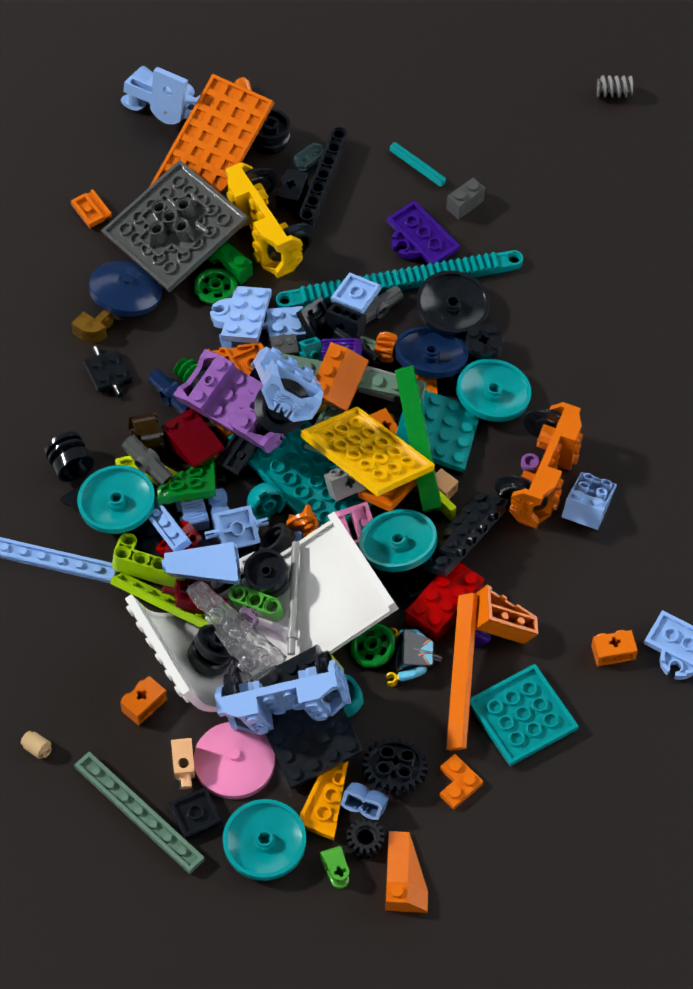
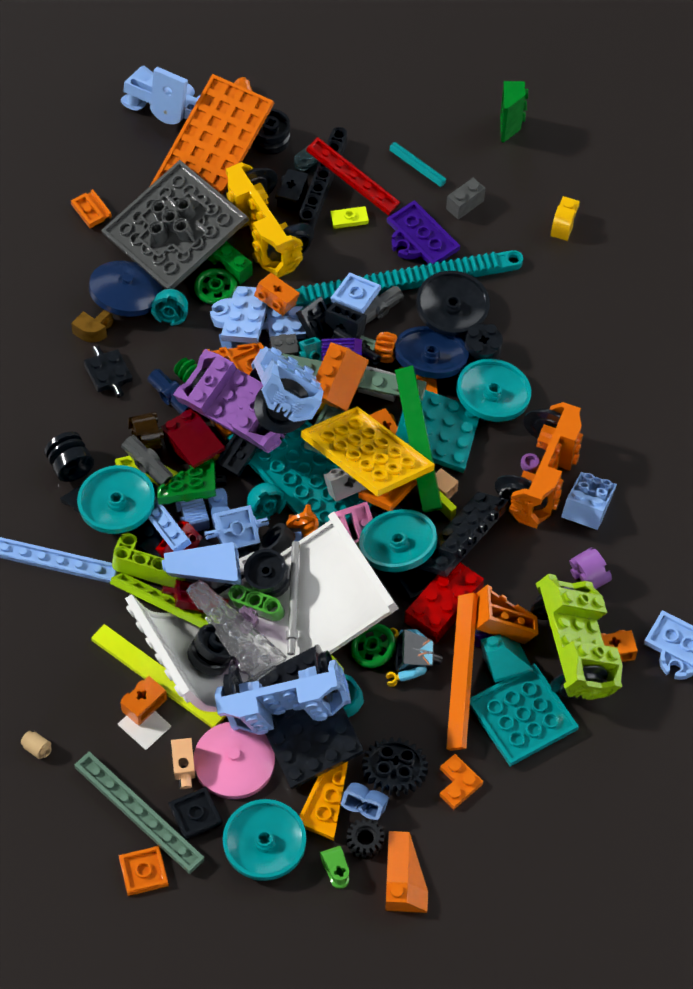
light grey piece [597,75,633,98] -> none
none -> neon yellow tile [91,624,226,728]
none -> white sticker [118,711,171,750]
none -> orange tile [118,846,169,896]
none -> teal cylinder [151,289,188,326]
none -> orange brick [254,273,300,316]
none -> red tile [306,137,400,216]
none -> neon yellow plate [330,206,369,229]
none -> teal slope [480,634,533,683]
none -> green slope [500,81,528,142]
none -> lime piece [530,574,623,700]
none -> yellow brick [551,196,580,241]
none -> medium lavender brick [569,547,612,589]

